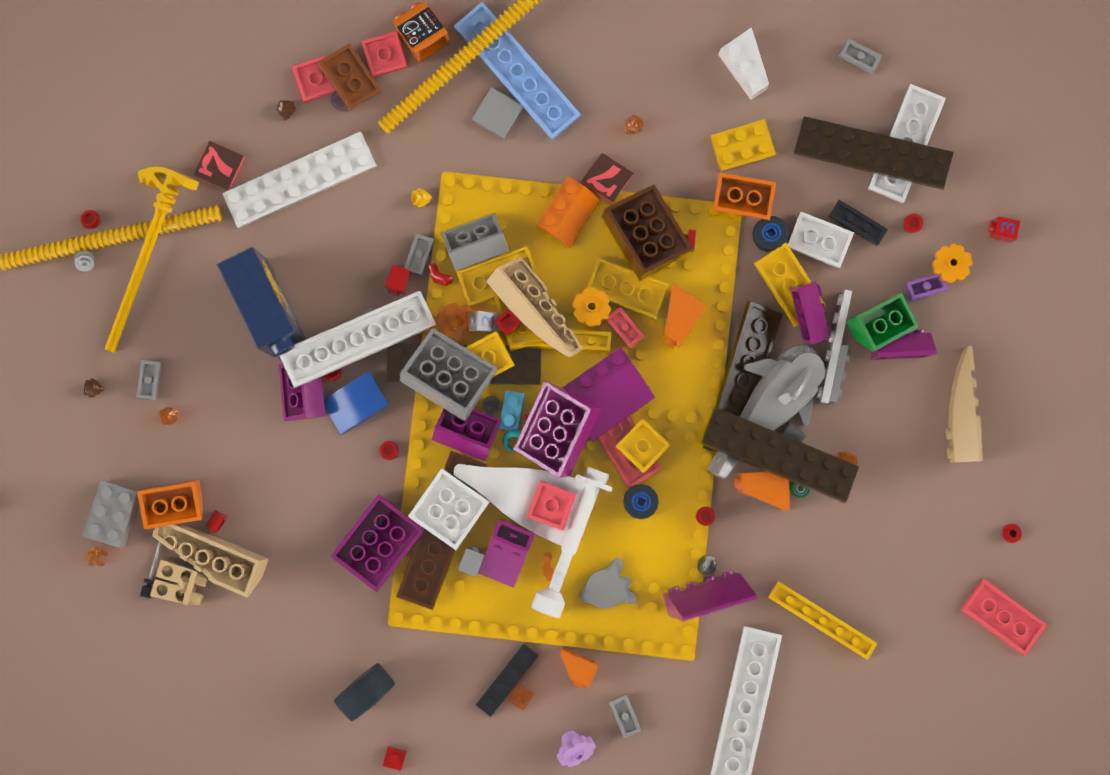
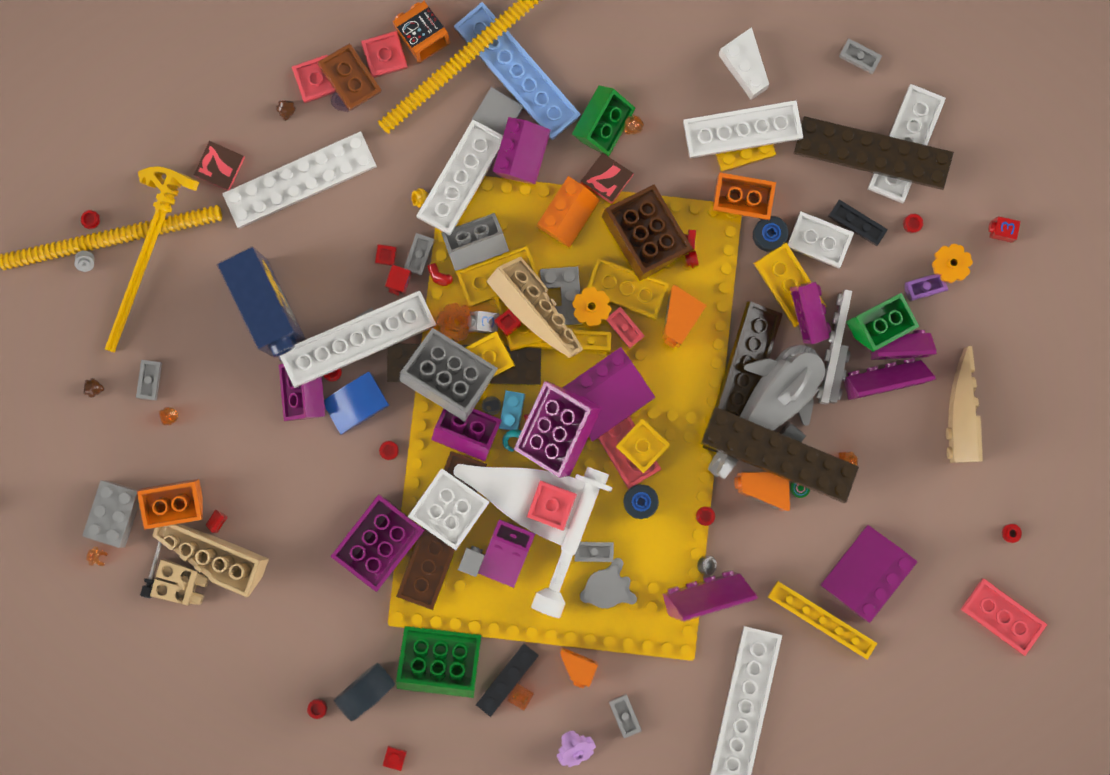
orange piece [542,552,554,581] -> none
none -> red tile [307,699,328,719]
none -> red tile [375,244,397,266]
none -> green slope [396,626,481,698]
none -> white plate [416,120,503,235]
none -> magenta slope [493,117,551,184]
none -> light grey plate [540,266,583,325]
none -> green slope [572,85,636,157]
none -> light grey plate [575,542,614,562]
none -> white plate [683,100,803,158]
none -> red plate [685,251,699,269]
none -> magenta slope [820,525,917,623]
none -> magenta slope [844,358,936,400]

